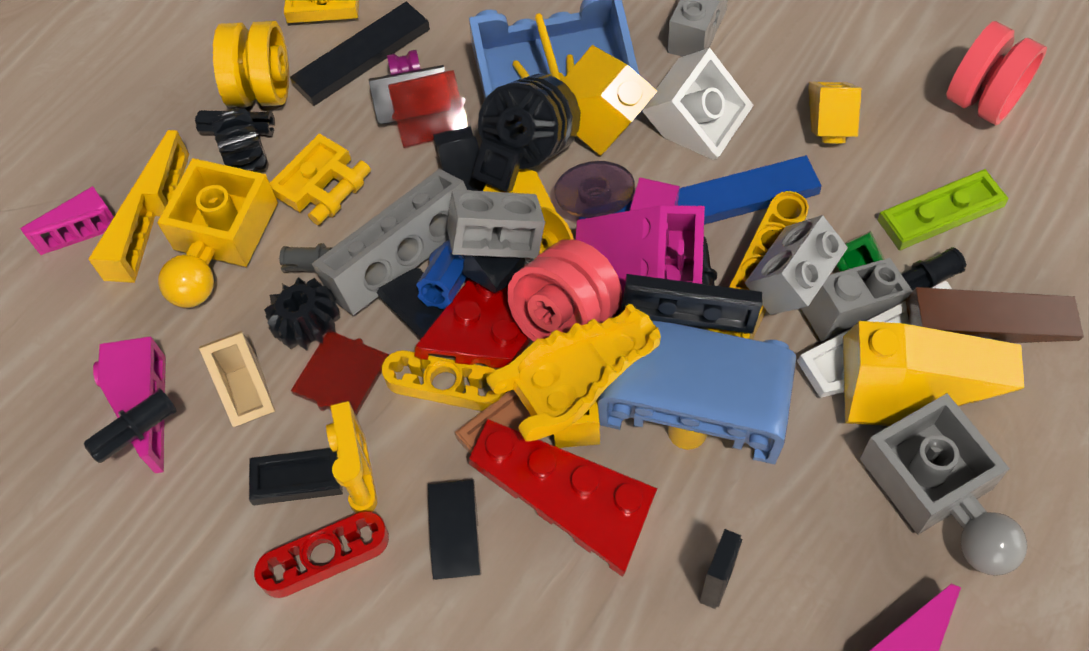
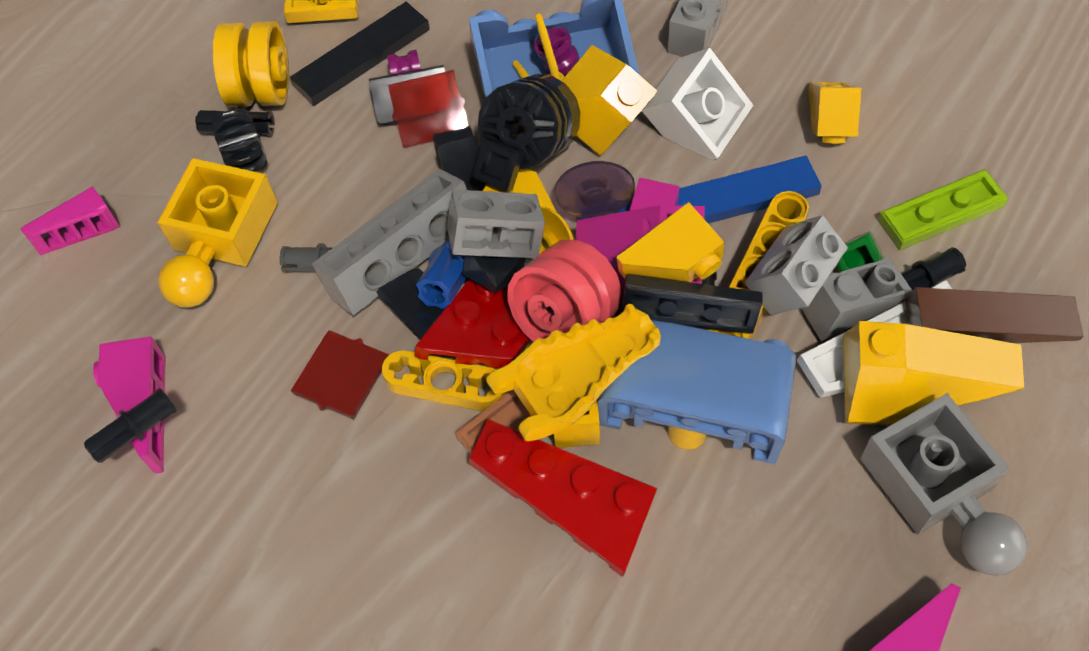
yellow slope [88,130,189,283] -> none
tan slope [199,331,275,427] -> none
black tile [249,448,343,506] -> none
red beam [254,511,389,598] -> none
black gear [264,277,340,351] -> none
yellow plate [270,133,371,225] -> none
yellow plate [326,401,377,514] -> none
black slope [428,479,482,580] -> none
black tile [700,529,743,609] -> none
coral wheel [946,21,1047,126] -> none
none -> magenta wheel [534,27,579,74]
none -> yellow slope [616,202,724,282]

